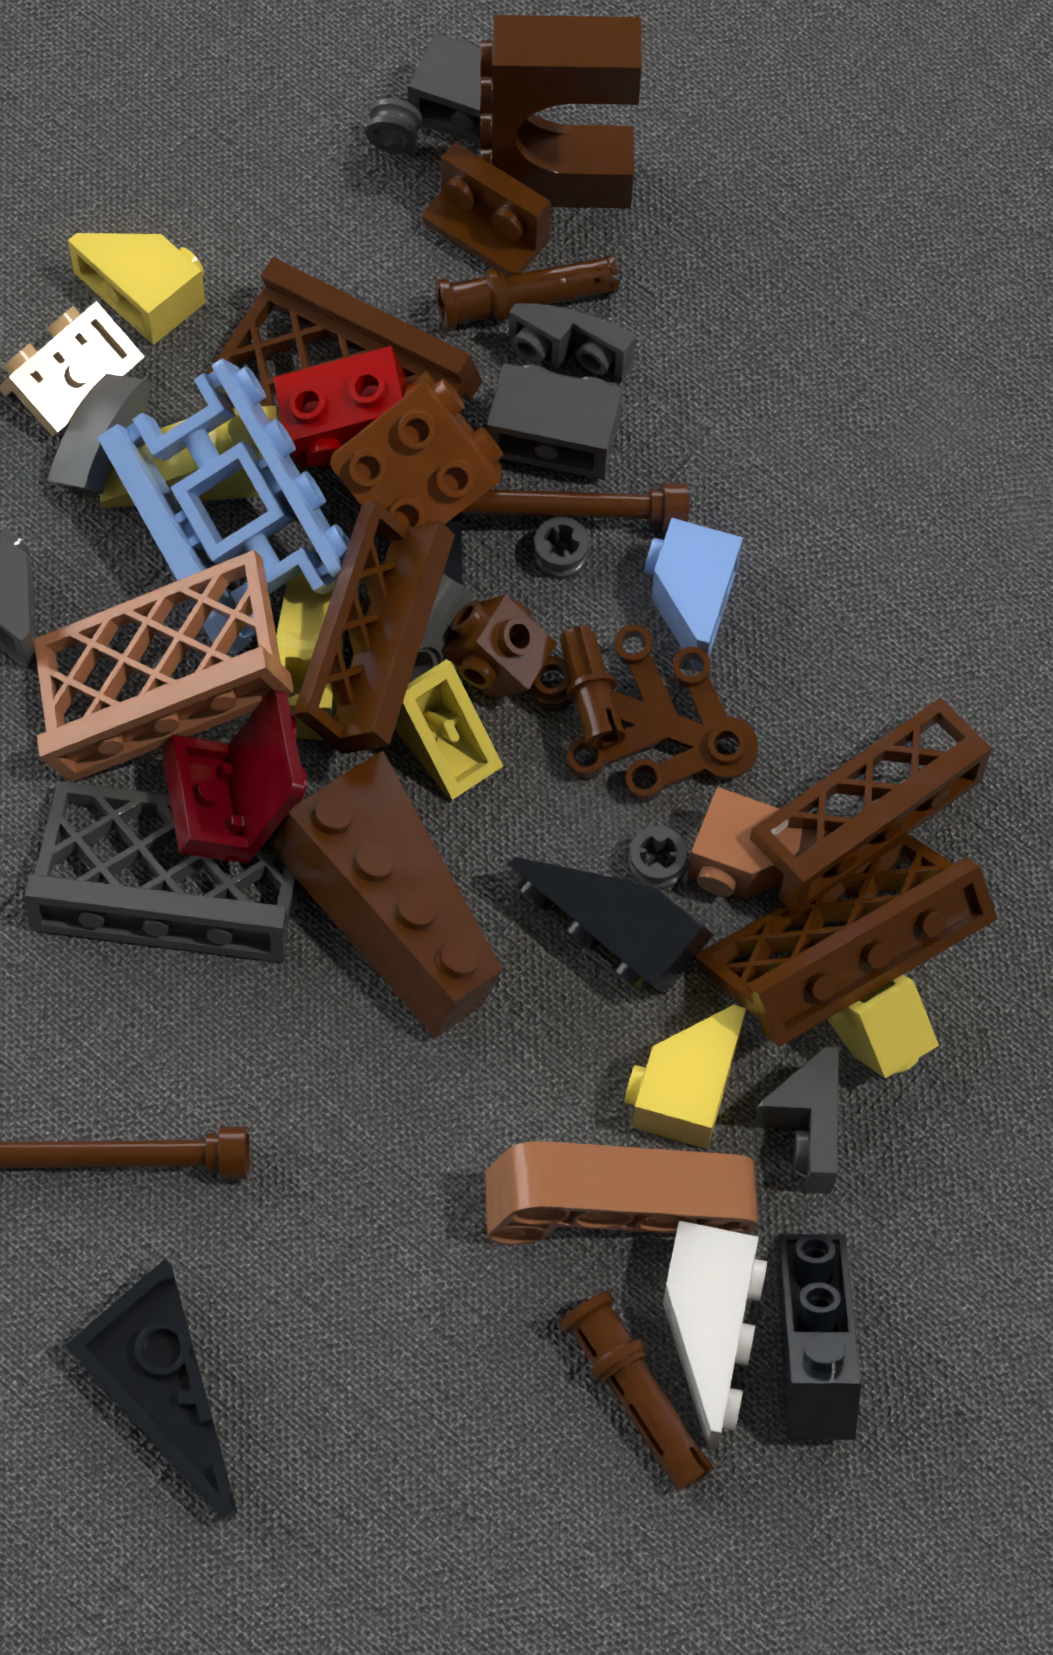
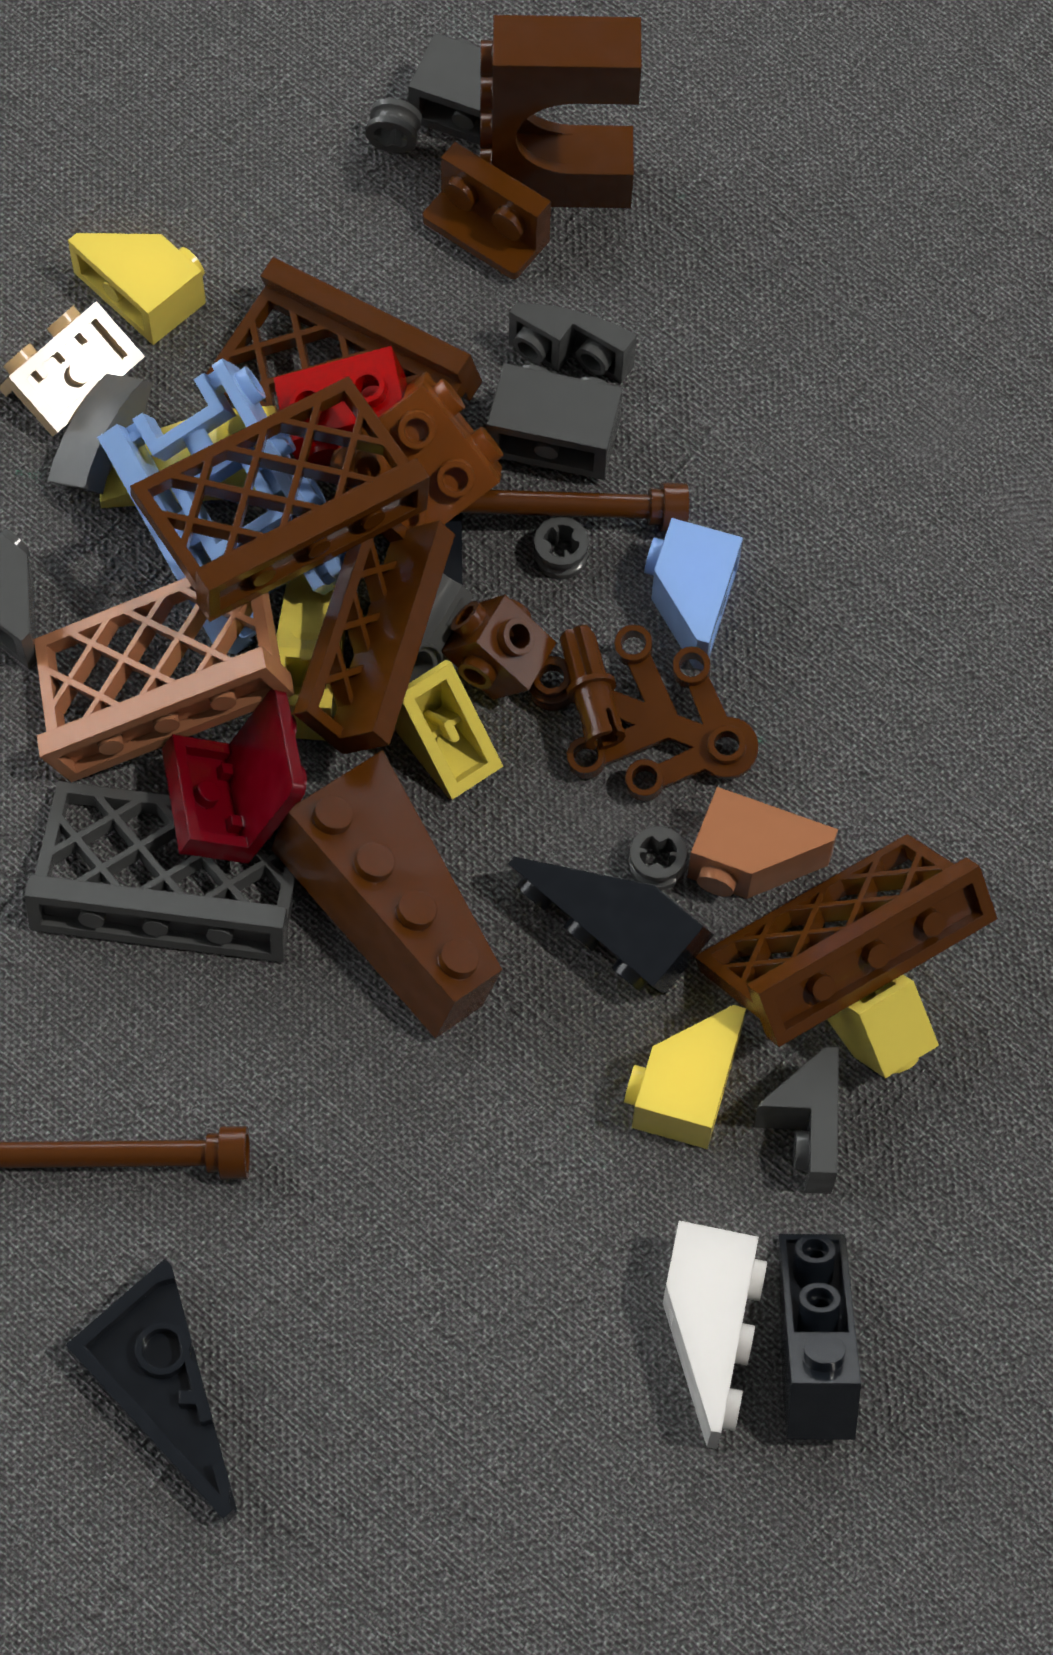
reddish brown pin [435,255,619,332] -> none
nougat beam [485,1141,759,1245] -> none
reddish brown pin [559,1291,714,1493] -> none
reddish brown fence [750,697,992,915] -> none
none -> reddish brown fence [130,376,430,622]

